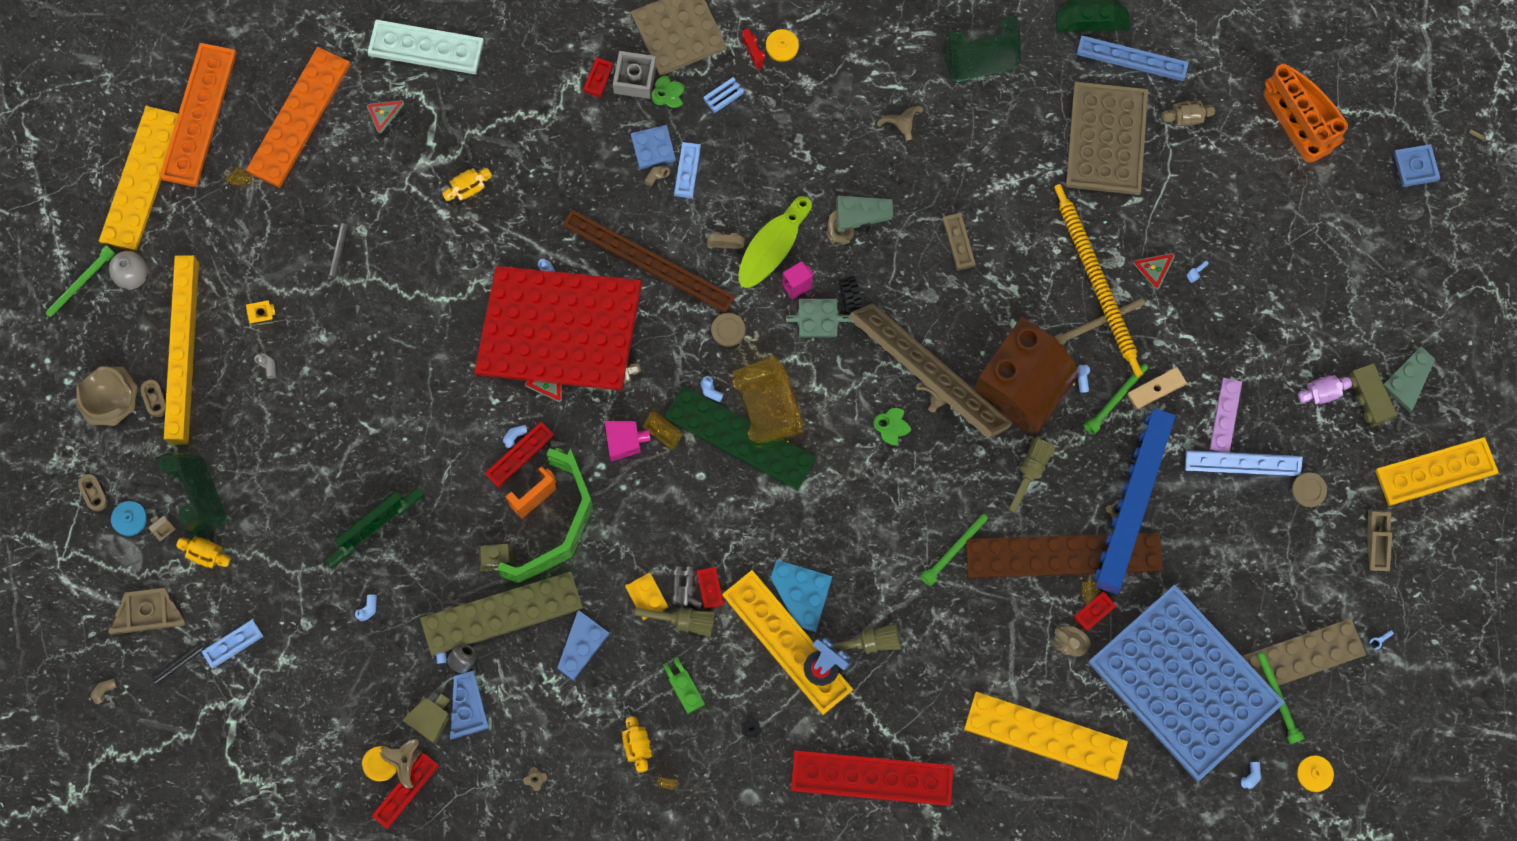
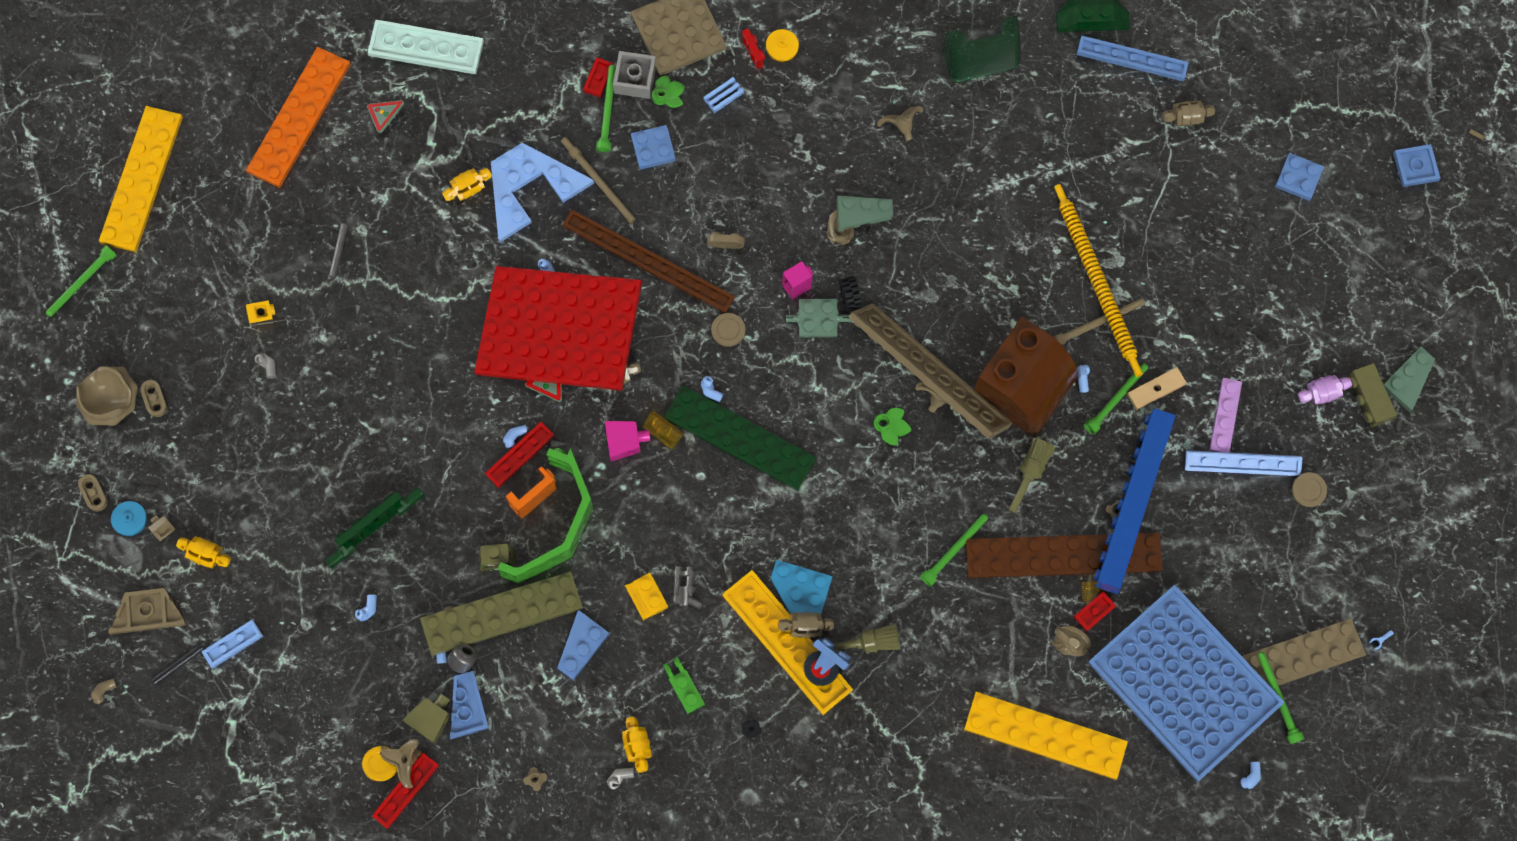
light grey cylinder [109,251,149,290] -> none
clear green windscreen [156,453,227,538] -> none
orange plate [159,43,237,187] -> none
yellow brick [164,255,199,445] -> none
clear yellow tile [225,167,253,186] -> none
olive piece [635,607,715,637] -> none
dark tan arm [644,166,670,187] -> none
clear yellow tile [657,777,678,790] -> none
light blue tile [674,142,701,198] -> none
red plate [696,567,724,610] -> none
clear yellow windscreen [732,355,805,443] -> none
lime plant [738,196,812,288] -> none
red plate [791,750,954,806] -> none
dark tan plate [942,213,976,271] -> none
dark tan plate [1066,82,1148,195] -> none
piece [1133,253,1175,290] -> none
light blue hand [1187,261,1209,283] -> none
orange panel [1263,64,1348,162] -> none
yellow piece [1297,756,1334,792] -> none
dark tan slope [1367,510,1392,571] -> none
yellow plate [1375,437,1499,506] -> none
none -> light blue wing [491,143,594,242]
none -> dark tan bar [561,137,636,224]
none -> bright green piece [596,65,616,152]
none -> light grey arm [607,768,634,789]
none -> dark tan piece [778,611,834,639]
none -> medium blue plate [1275,153,1324,201]

